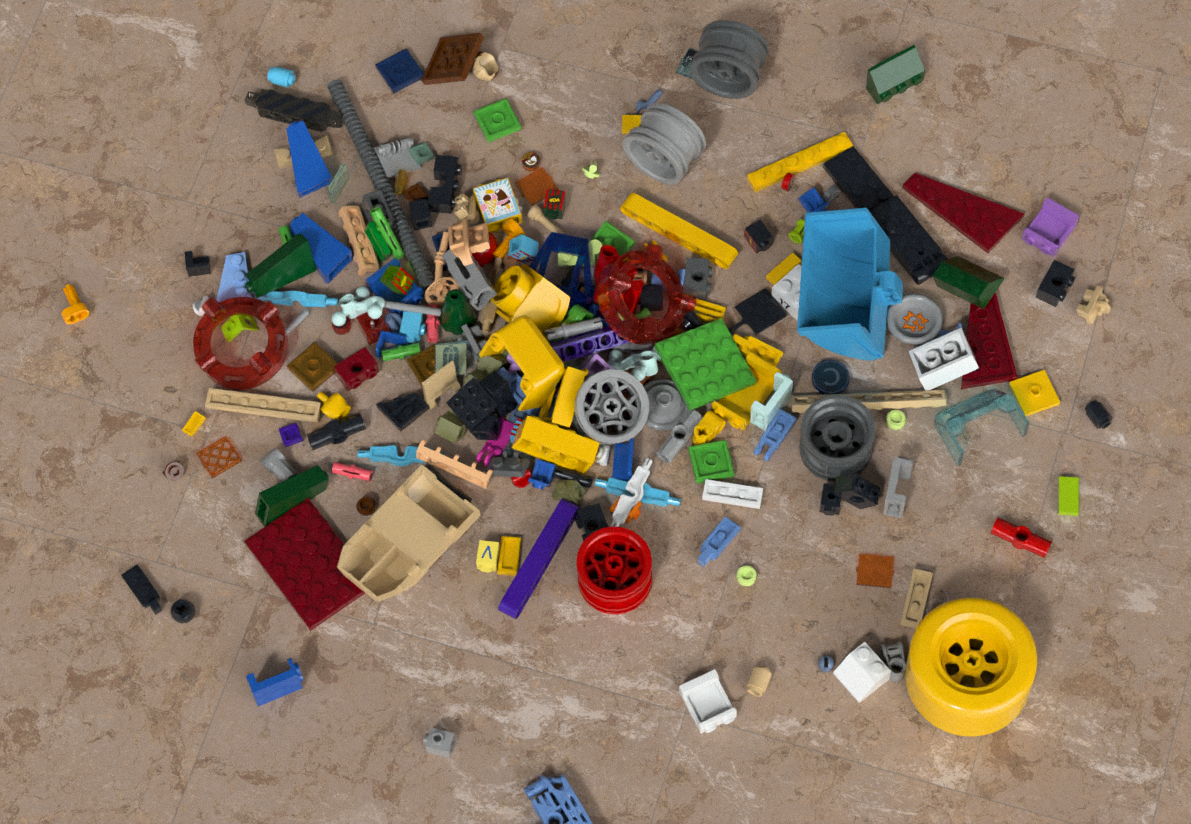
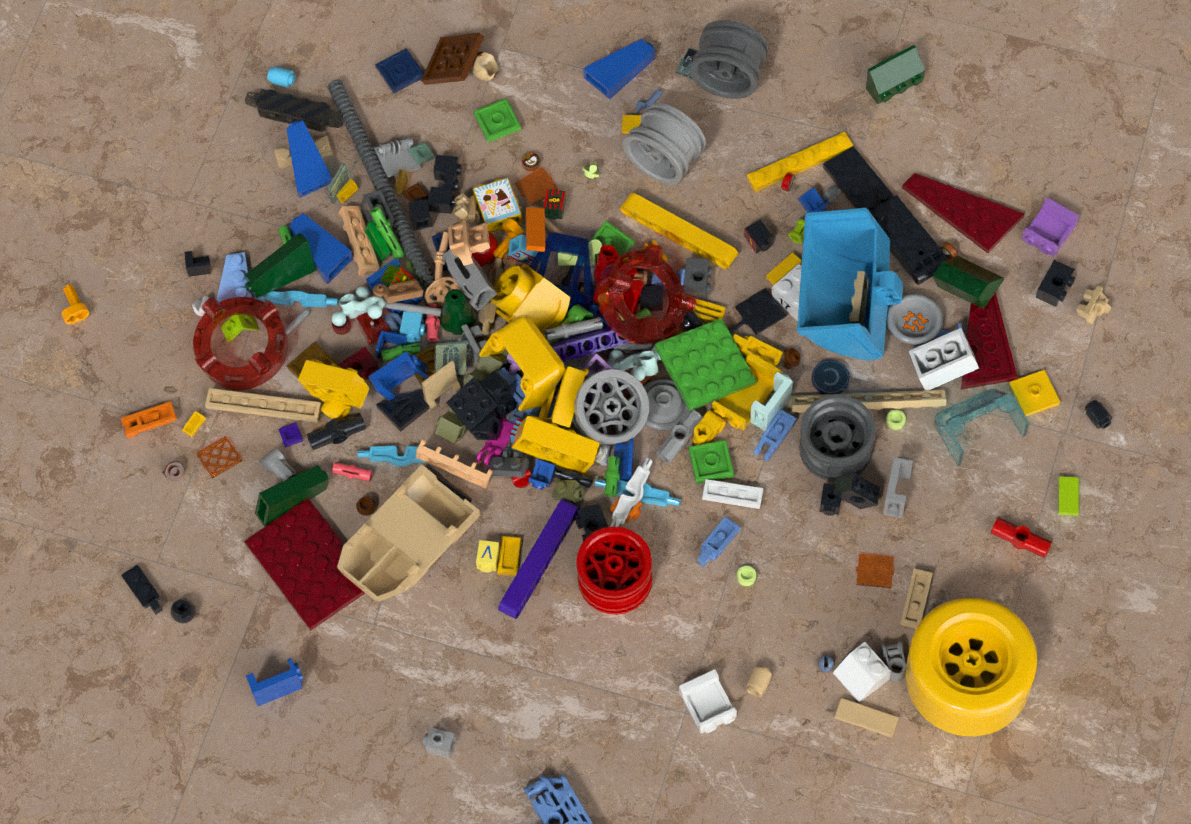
none -> orange plate [121,401,177,438]
none -> yellow brick [298,360,370,408]
none -> yellow piece [336,179,359,204]
none -> blue panel [369,351,429,401]
none -> medium nougat hinge [373,279,423,303]
none -> orange tile [525,207,545,252]
none -> blue slope [583,39,655,99]
none -> bright green pin [604,456,620,497]
none -> reddish brown plate [784,348,800,369]
none -> tan tile [835,698,899,738]
none -> tan plate [849,271,870,326]
none -> dark orange tile [940,242,957,259]

